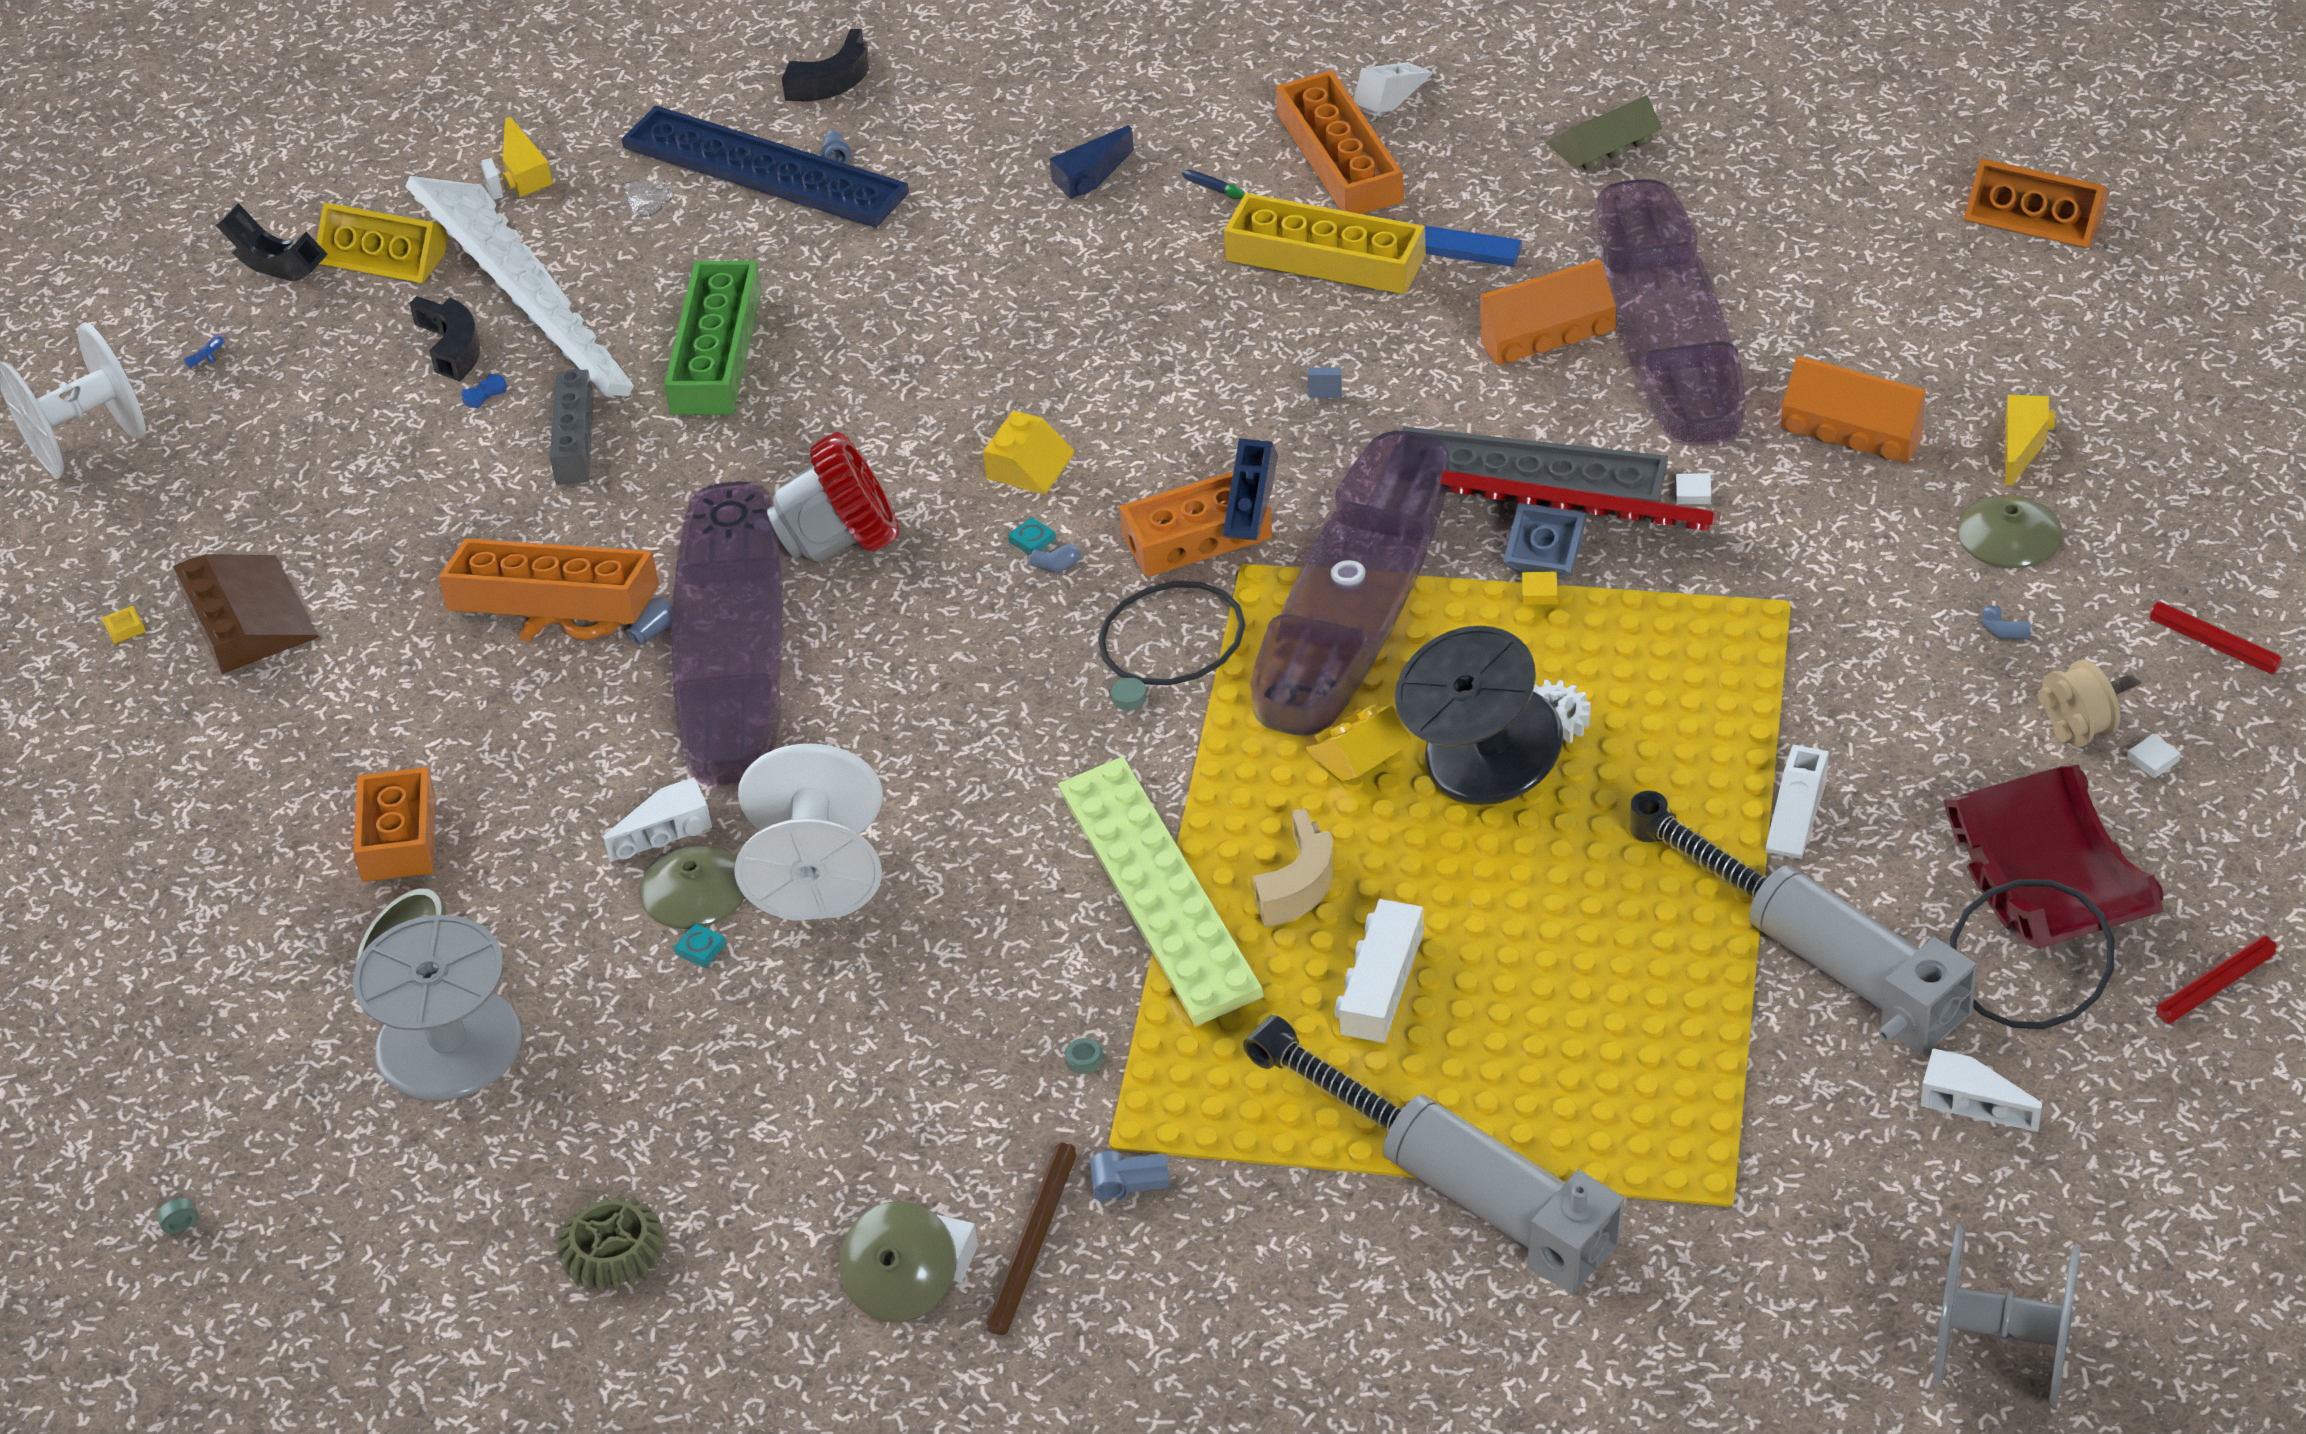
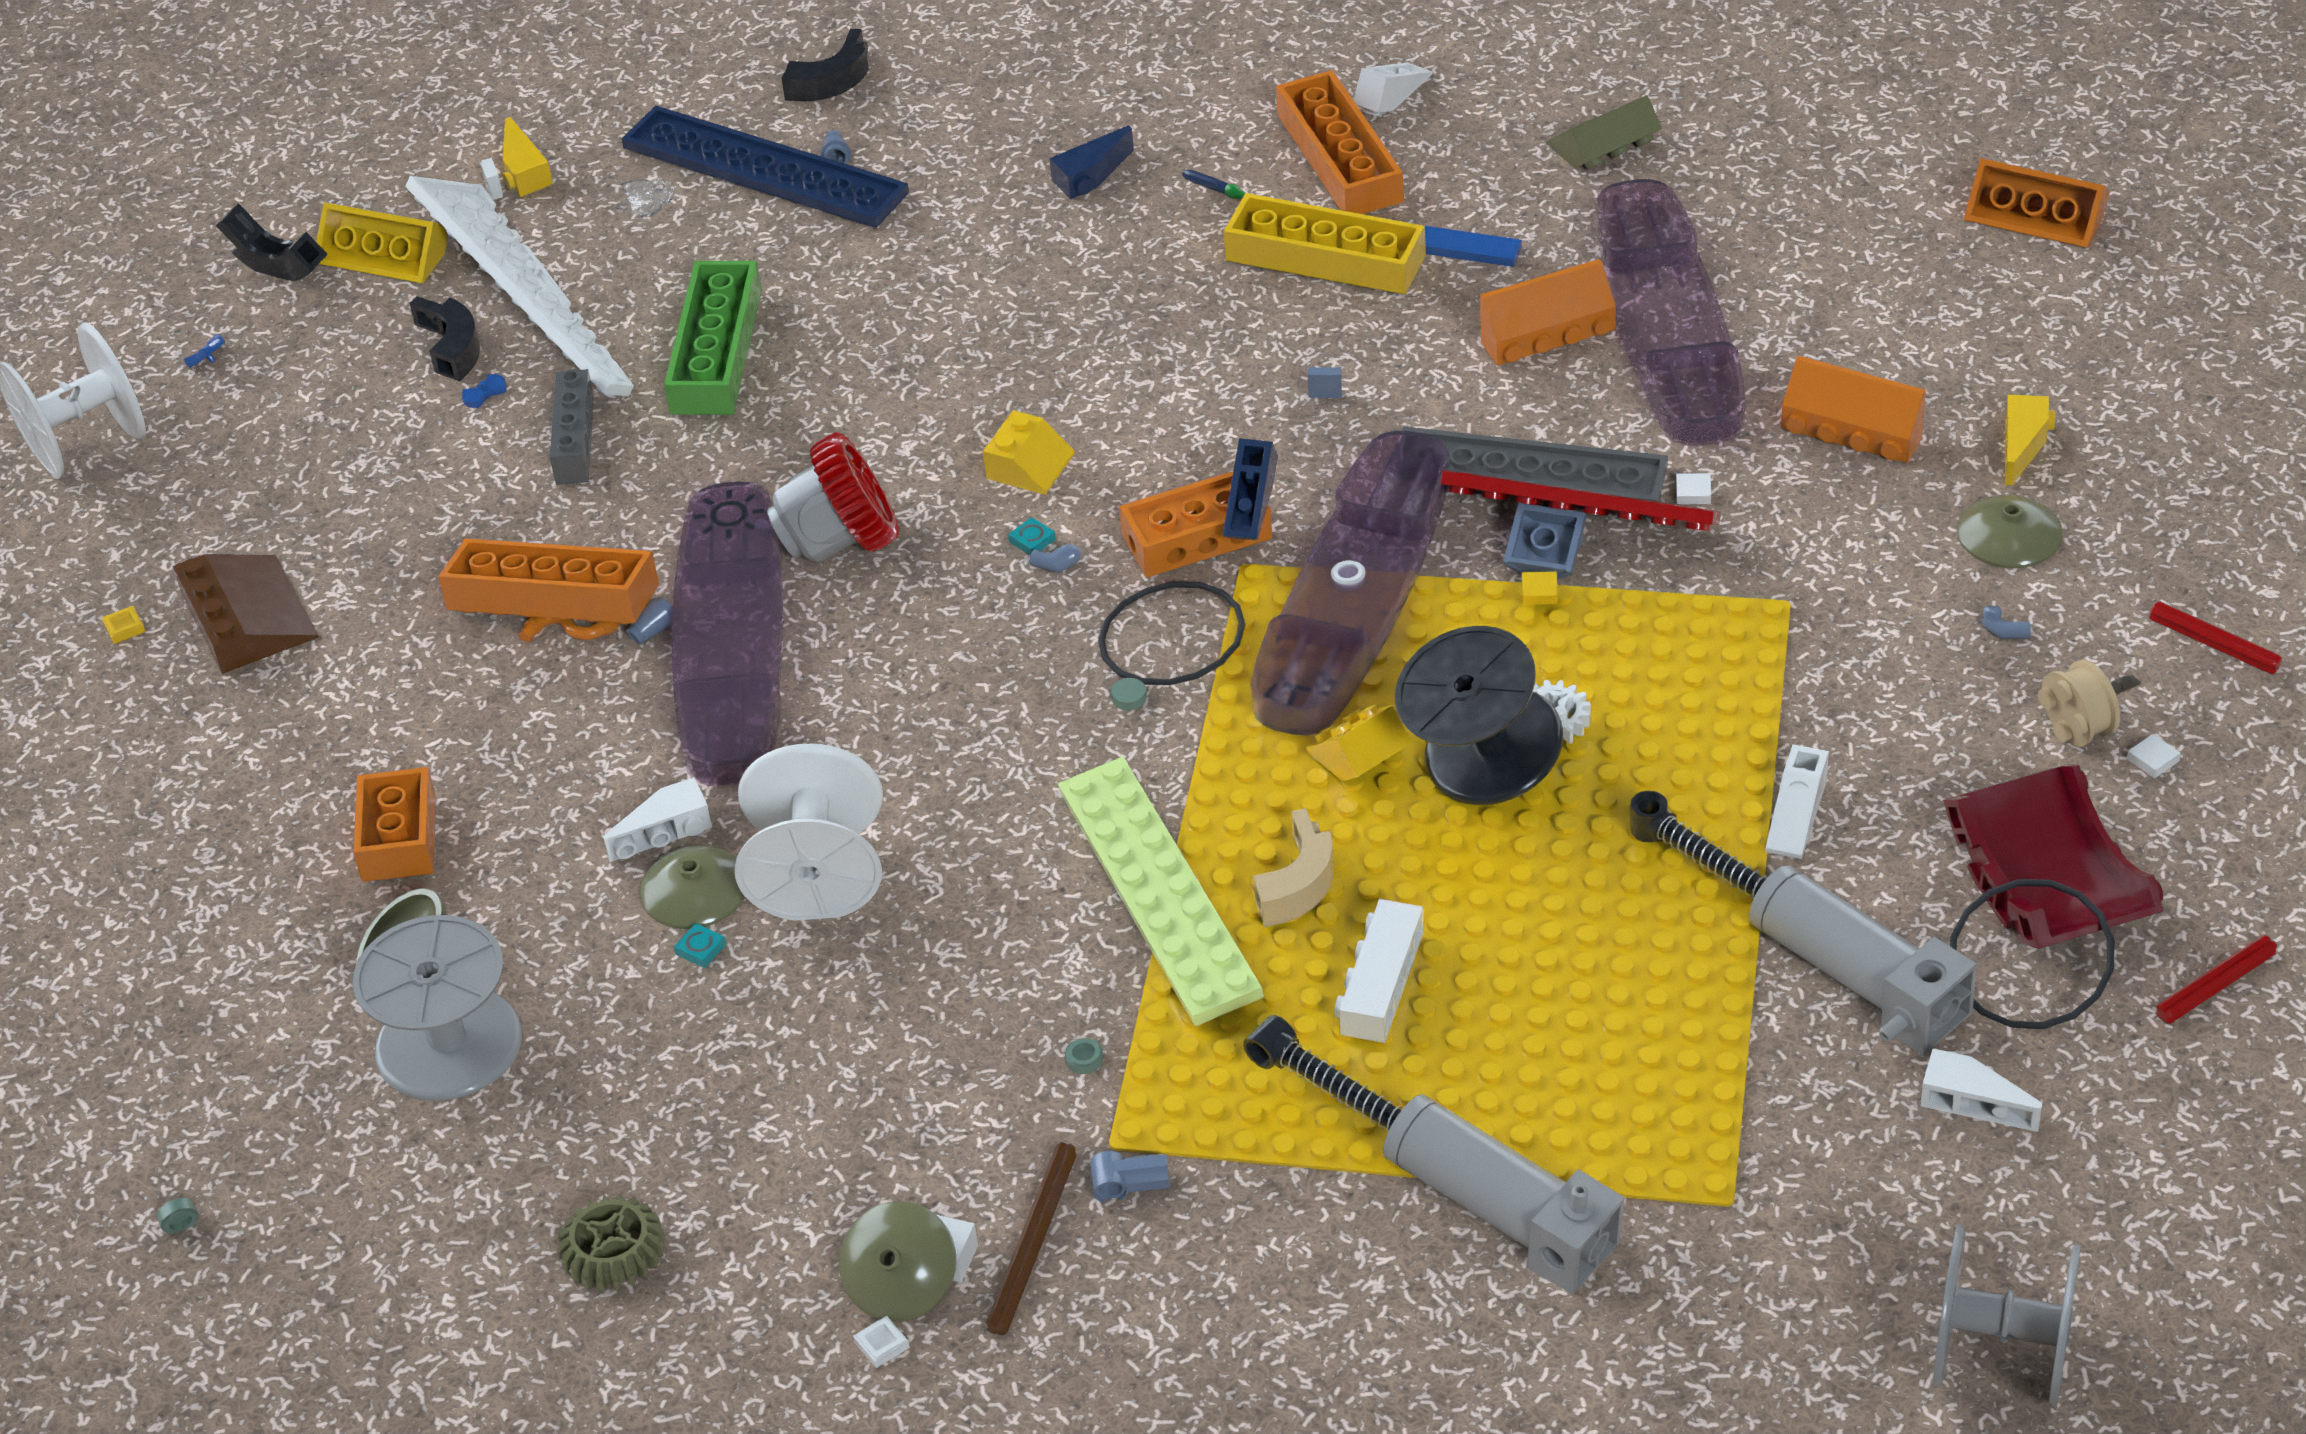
none -> white tile [853,1316,910,1368]

